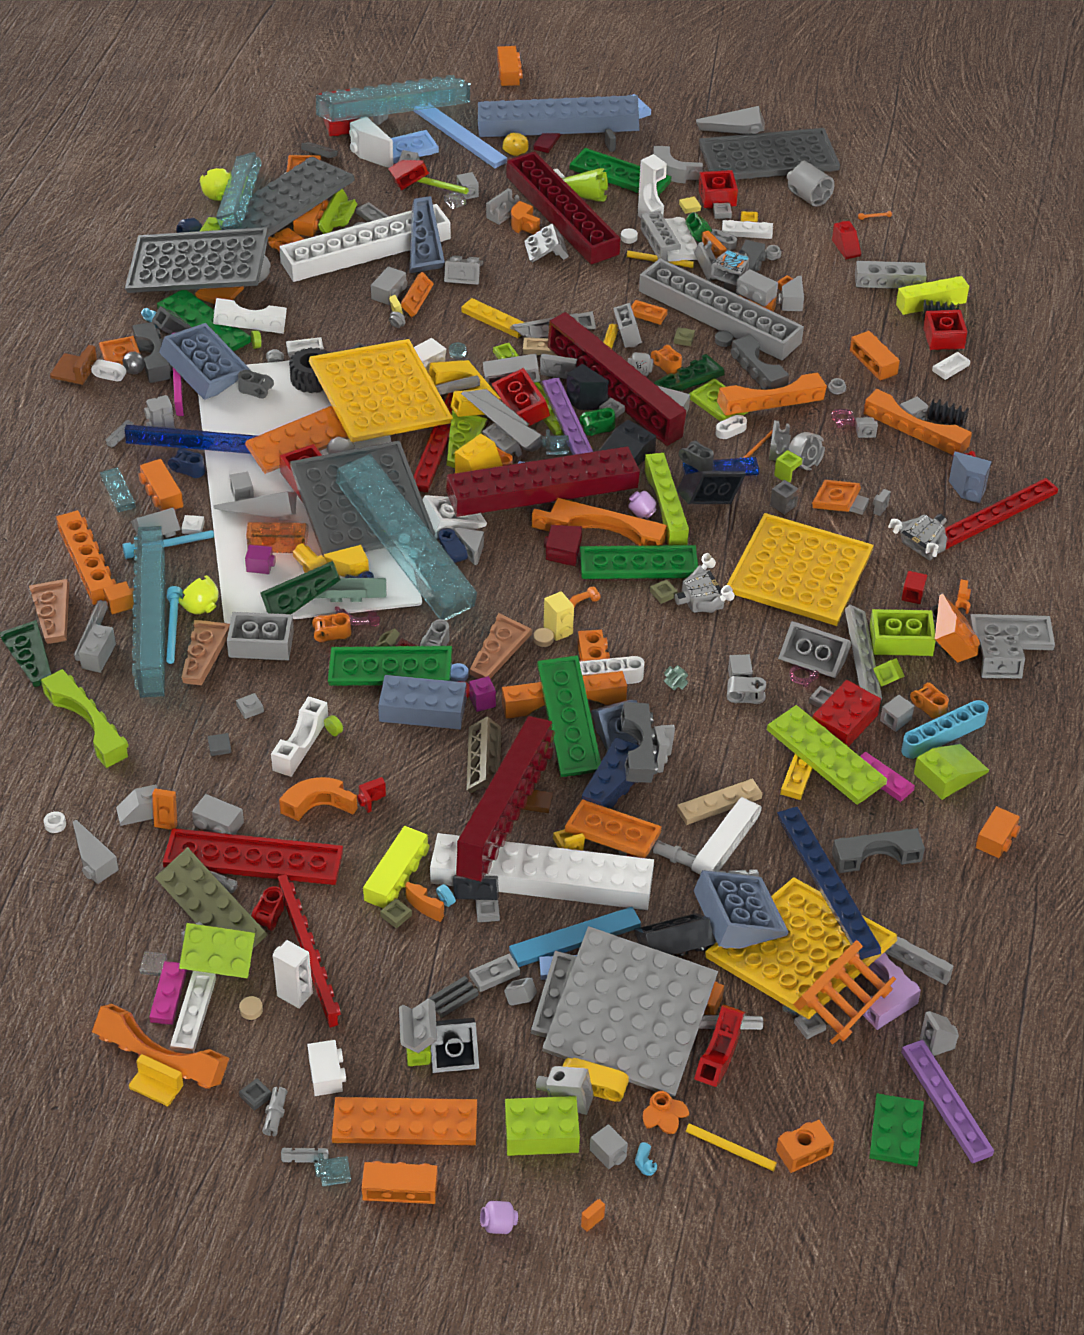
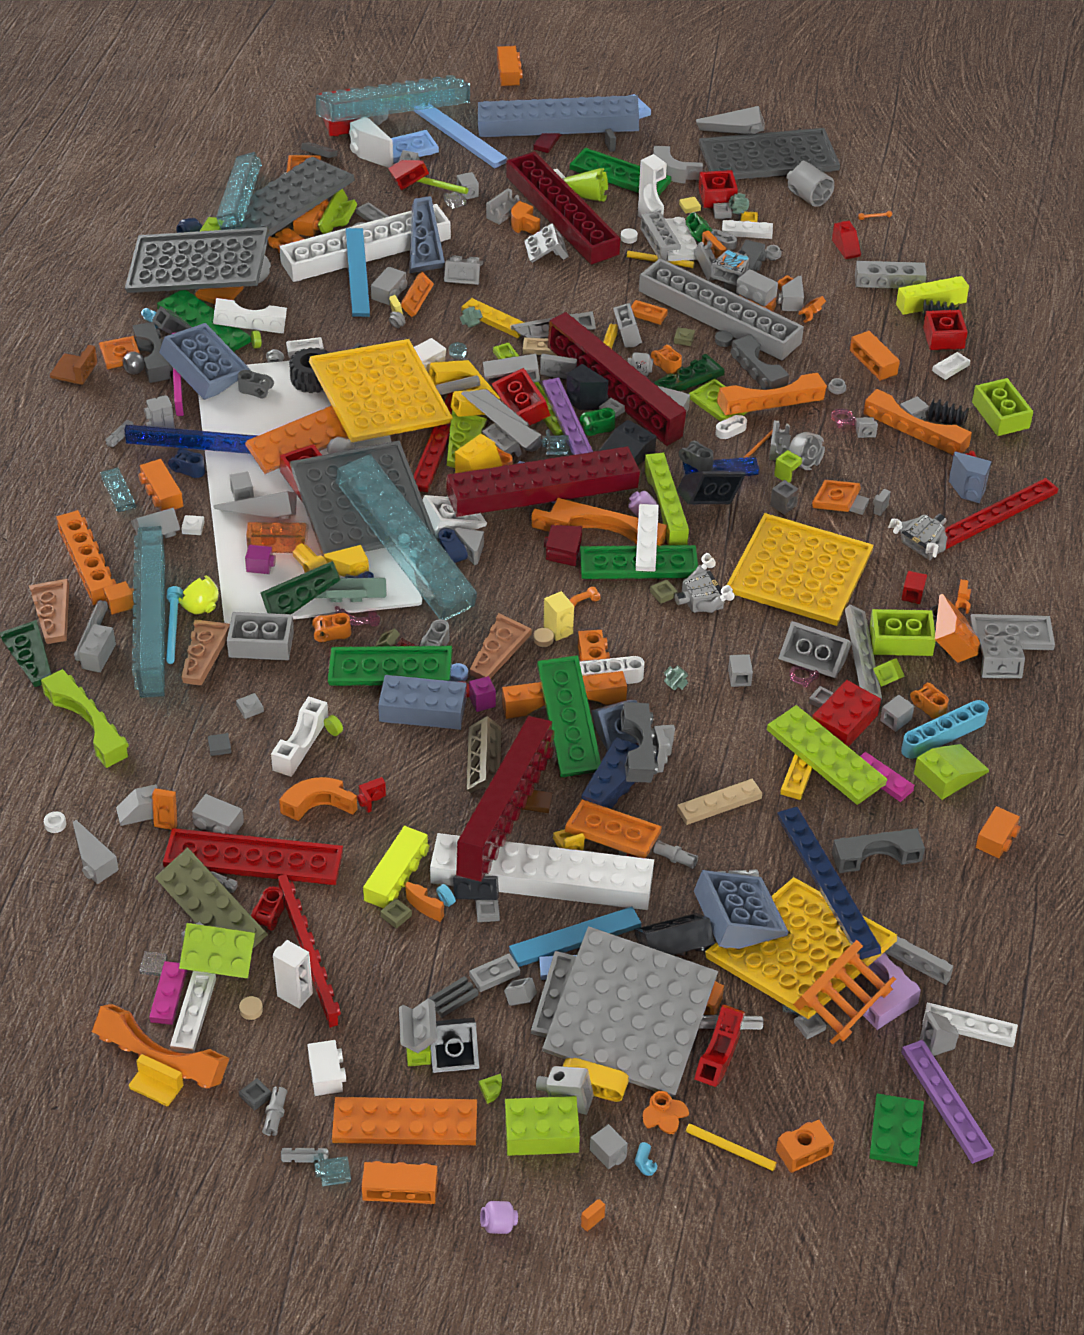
white beam [91,360,126,381] -> none
medium azure piece [122,530,214,559] -> none
neon yellow cylinder [200,168,234,201] -> none
yellow helmet [502,133,529,156] -> none
white beam [691,797,762,874] -> none
light grey piece [727,676,766,704] -> none
none -> dark azure tile [345,228,370,317]
none -> sand green gear [460,306,483,328]
none -> lime tile [479,1074,502,1104]
none -> white plate [636,504,659,572]
none -> sand green gear [729,193,749,215]
none -> orange plate [798,296,826,323]
none -> white tile [922,1002,1018,1048]
none -> lime brick [972,378,1033,436]

